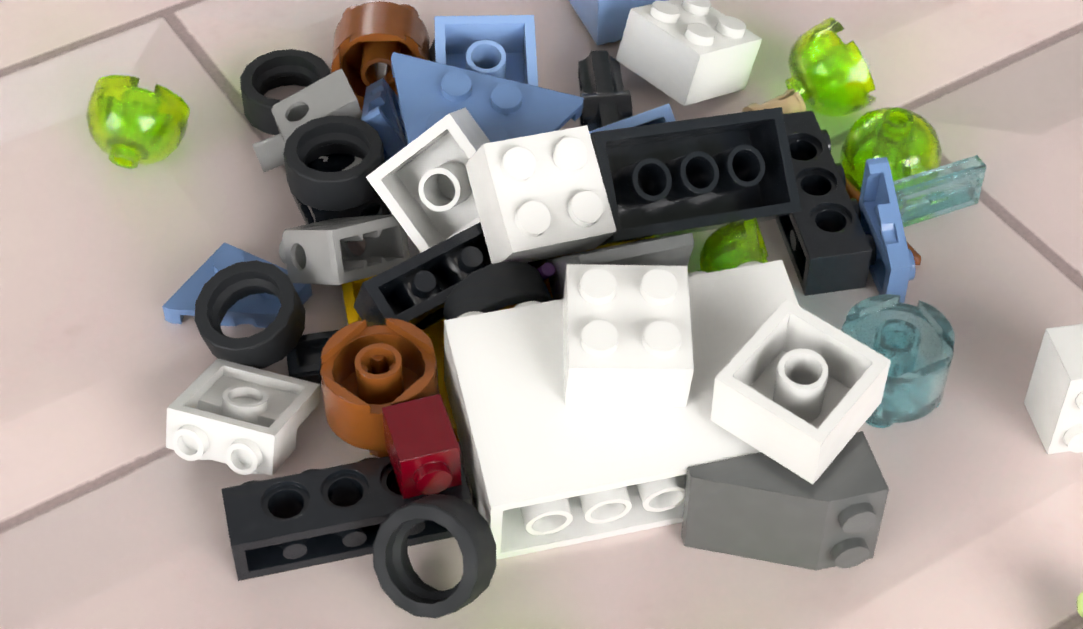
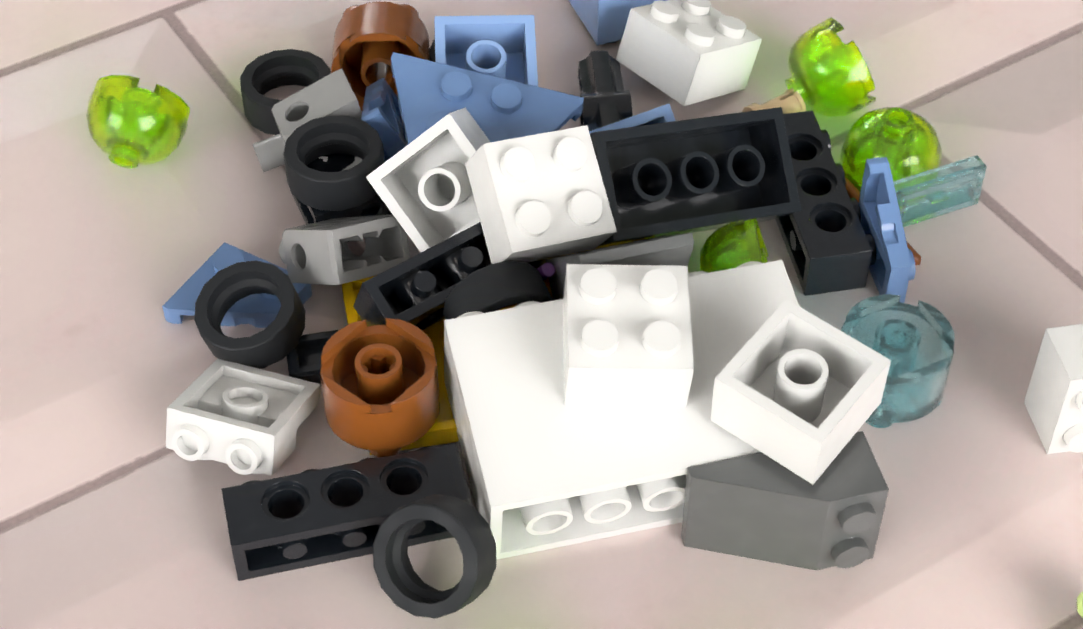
dark red brick [382,394,462,499] -> none

